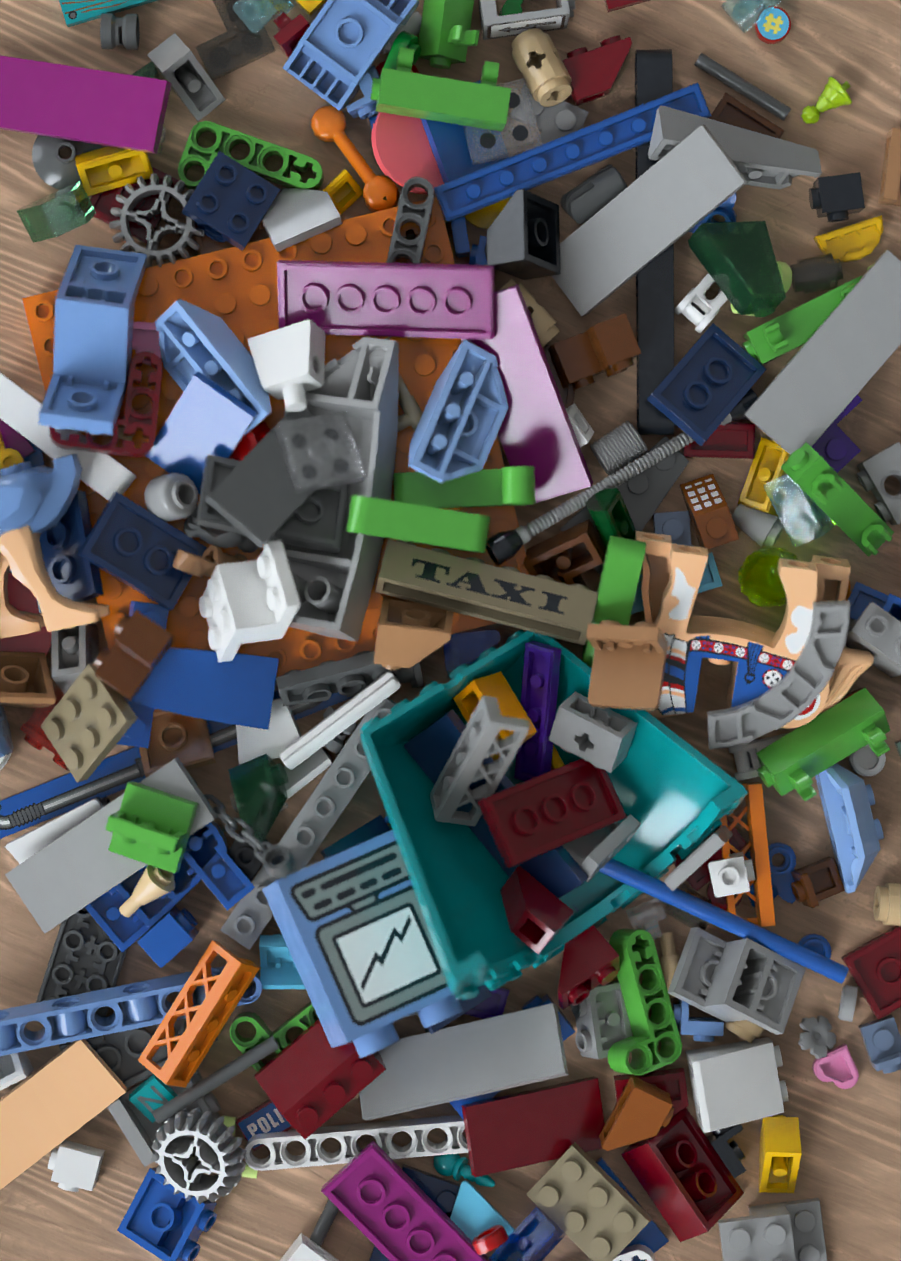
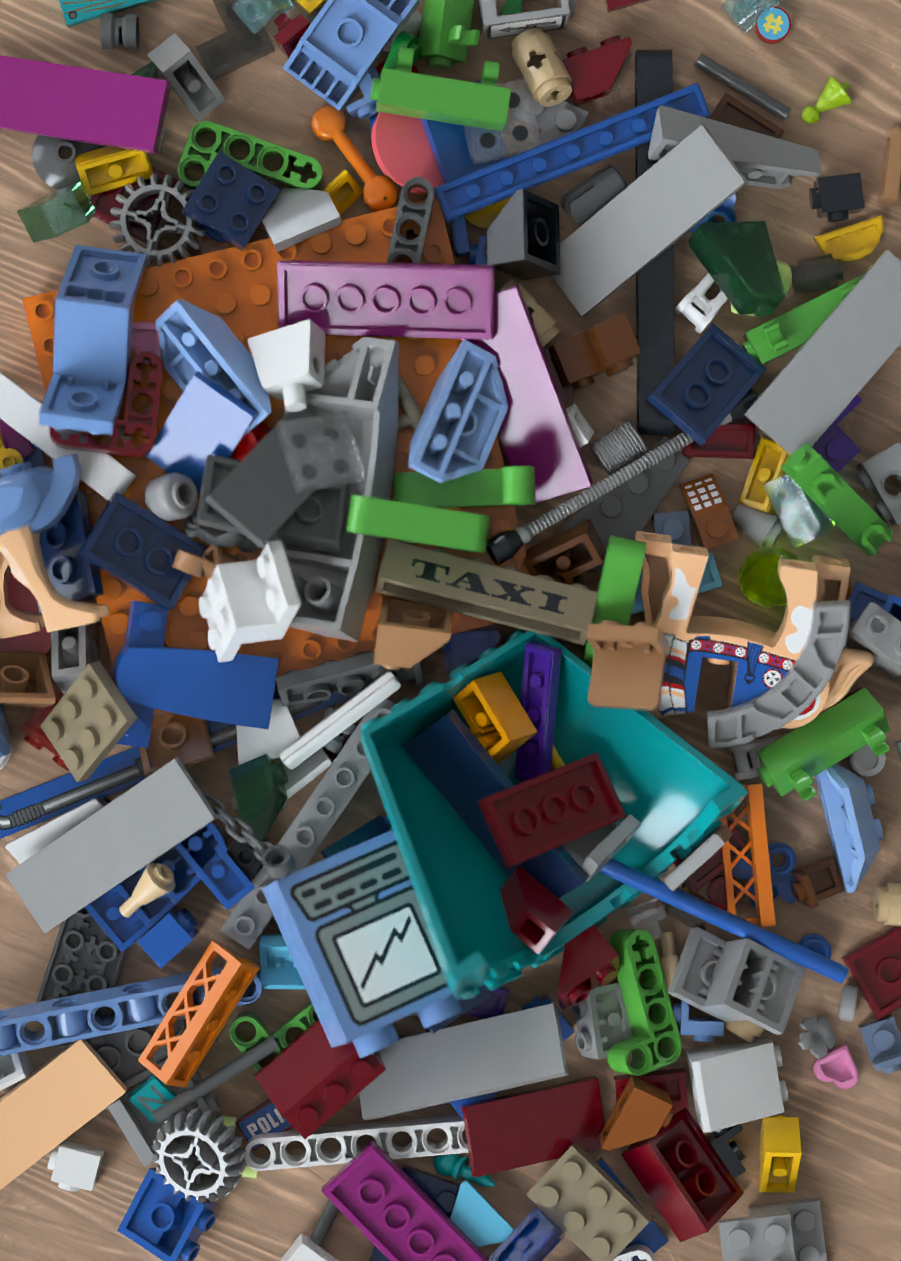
reddish brown brick [93,610,173,701] -> none
bright green bracket [105,781,199,874] -> none
light grey fence [429,695,530,826] -> none
red tile [472,1225,509,1255] -> none
light grey brick [548,691,638,773] -> none
dark green brick [587,488,636,551] -> none
white bracket [708,852,756,897] -> none

